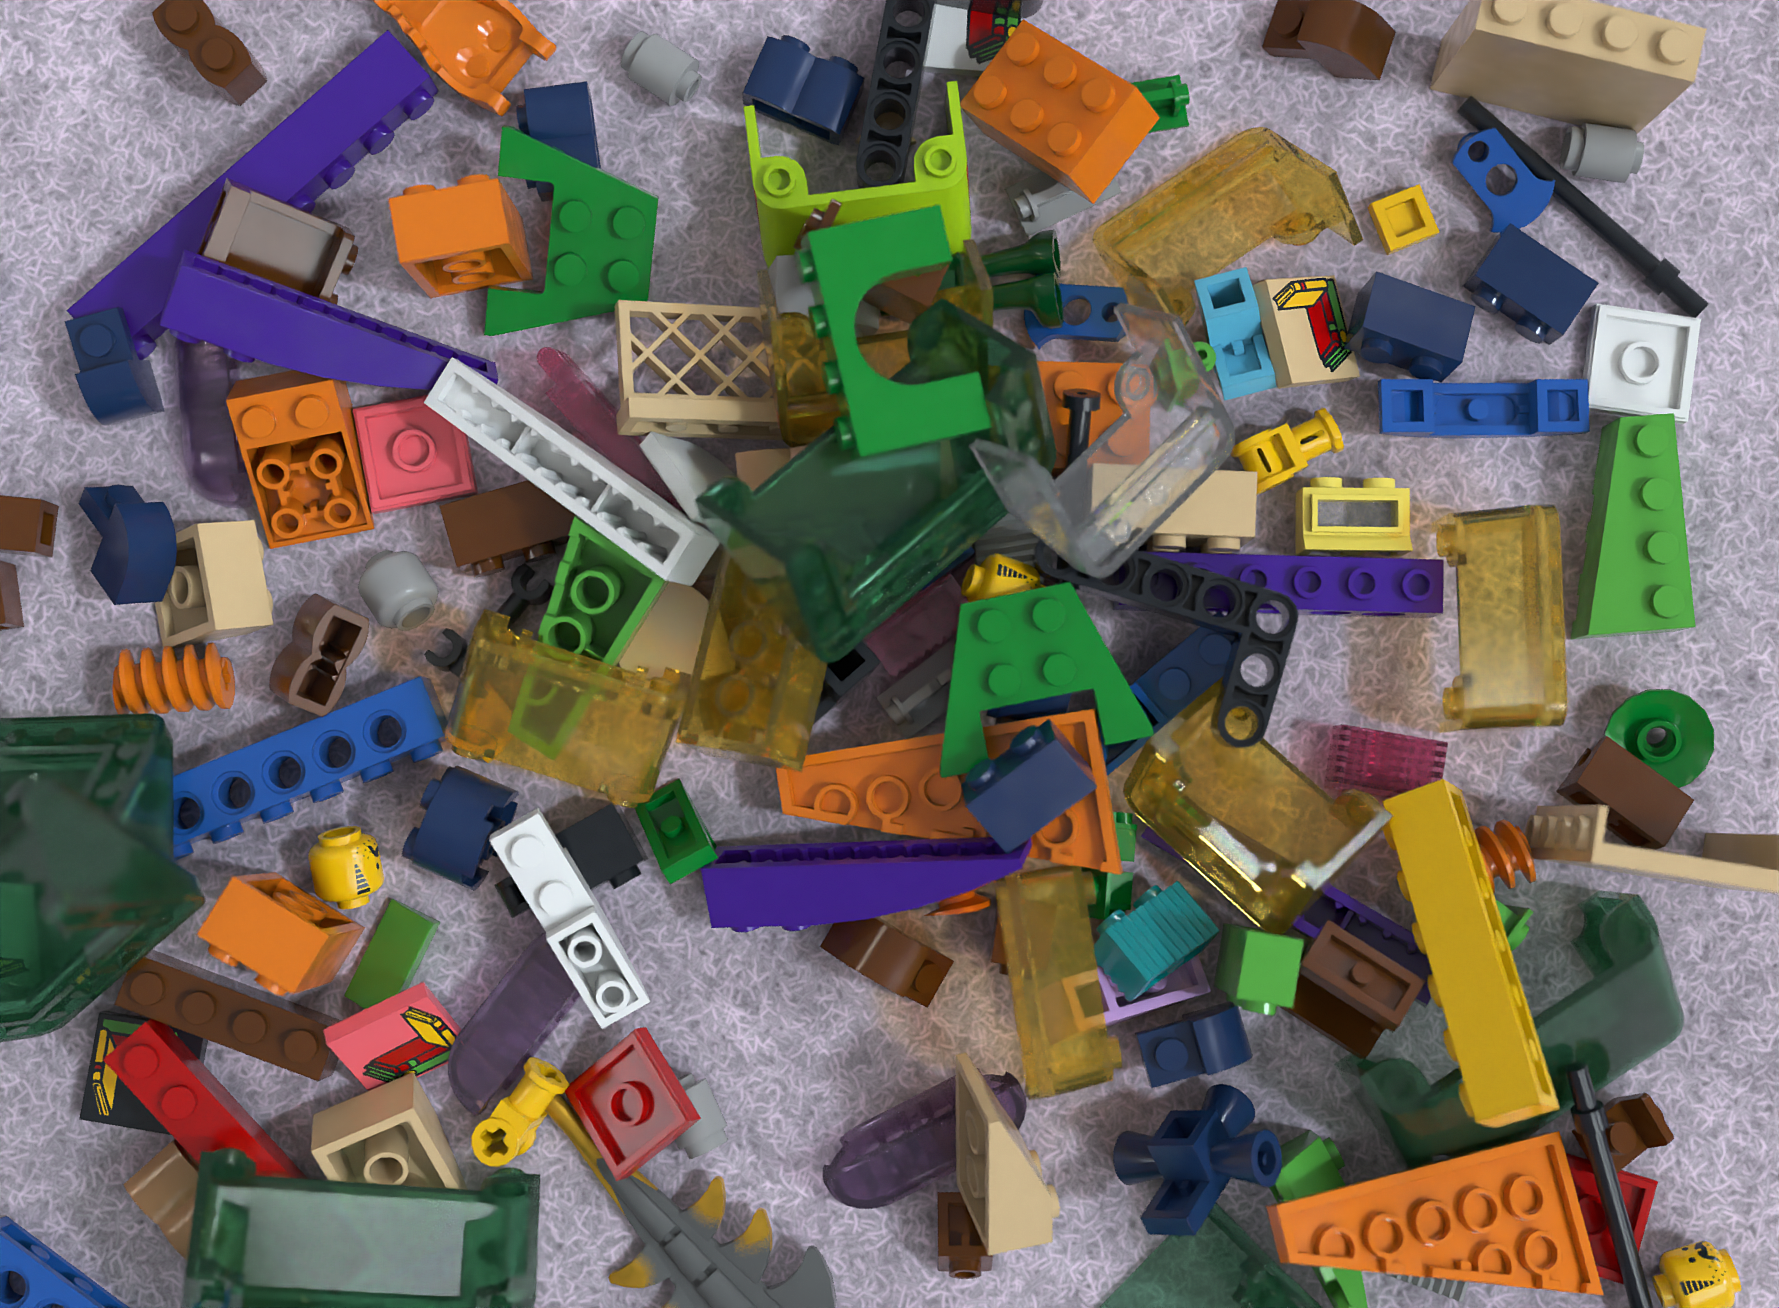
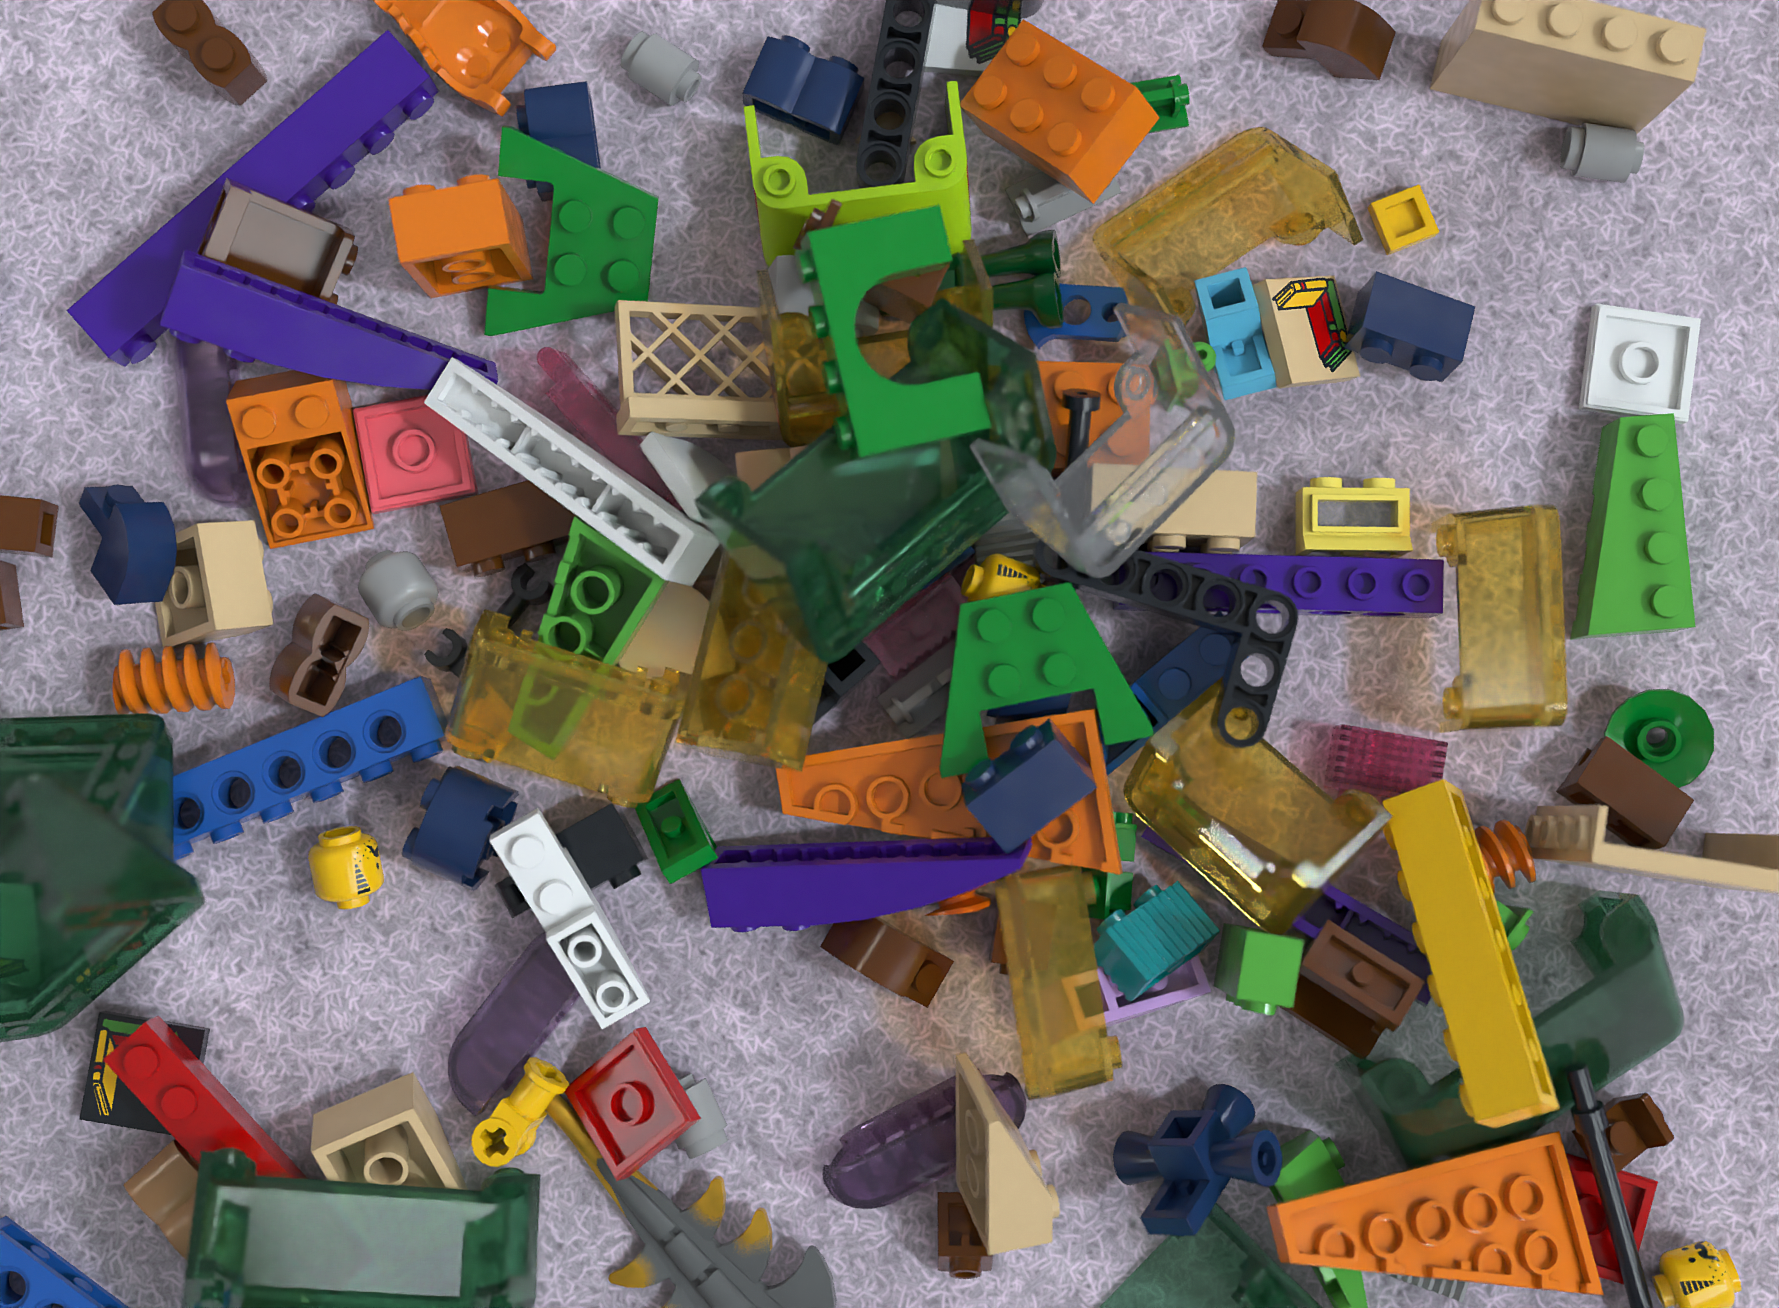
dark blue brick [64,307,165,426] -> none
reddish brown brick [114,950,342,1082] -> none
orange brick [196,872,365,996] -> none
coral tile [324,982,472,1091] -> none
bright green slope [344,899,441,1009] -> none
dark blue brick [1135,1002,1253,1088] -> none
yellow connector [1228,408,1344,495] -> none
blue slope [1378,379,1590,439] -> none
blue piece [1451,127,1555,233] -> none
black bar [1457,96,1709,318] -> none
dark blue brick [1463,223,1599,345] -> none

